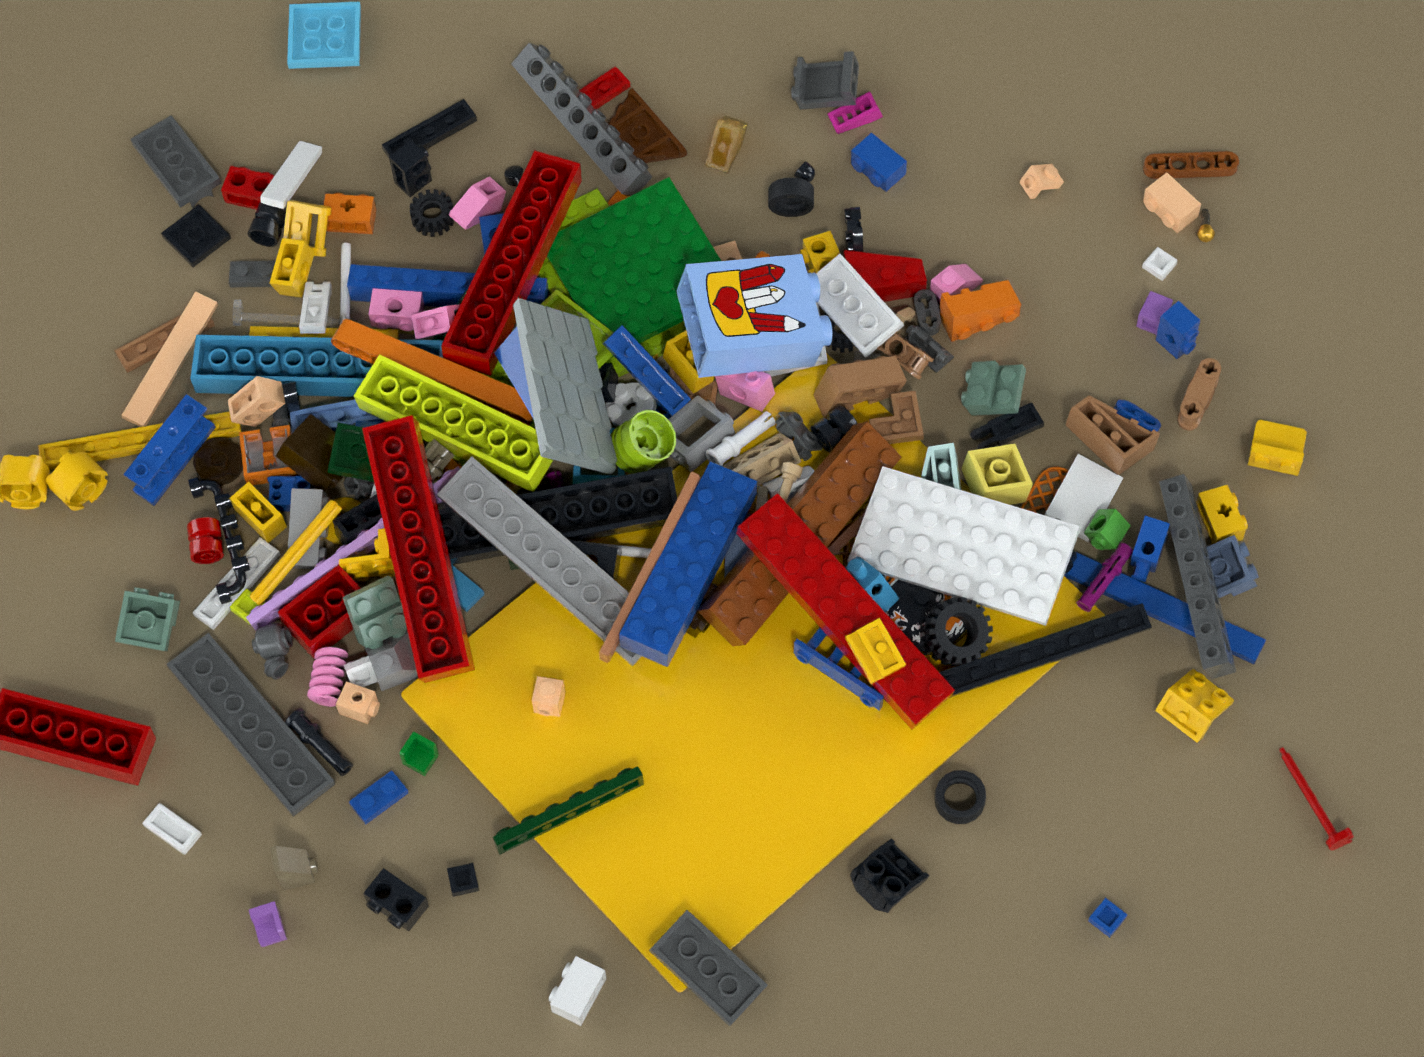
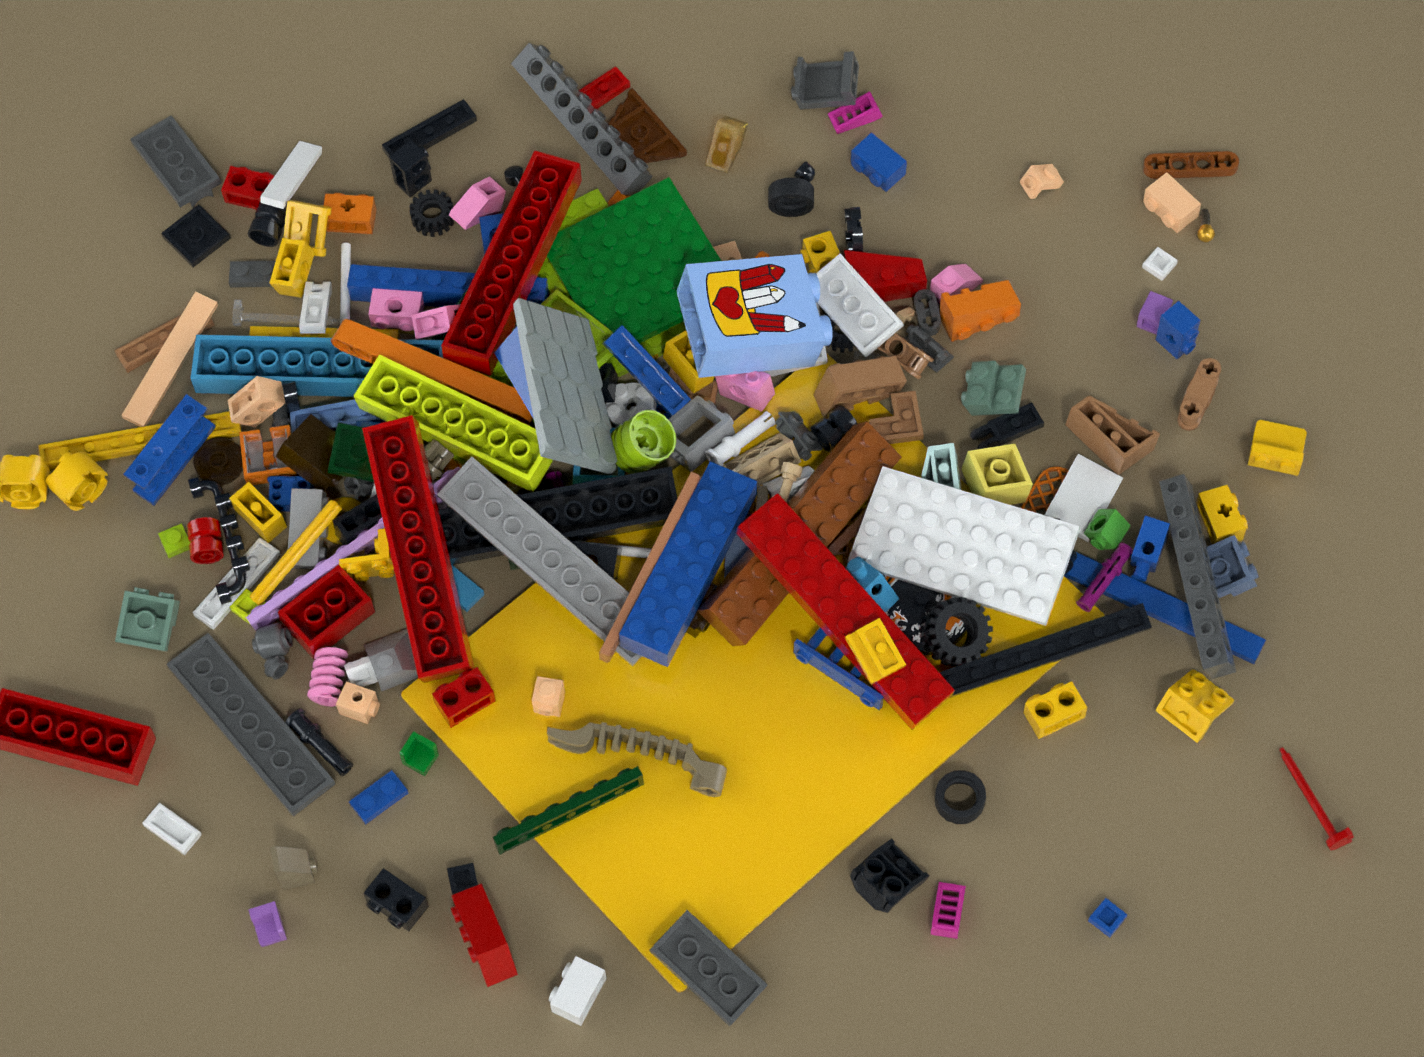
medium azure plate [287,2,361,69] -> none
sand green plate [343,576,407,649] -> none
blue plate [1114,400,1161,432] -> none
none -> lime plate [158,523,190,558]
none -> red brick [432,667,496,728]
none -> red wedge [450,883,518,987]
none -> dark tan piece [547,722,727,797]
none -> dark pink slope [930,882,966,939]
none -> yellow brick [1023,681,1087,739]

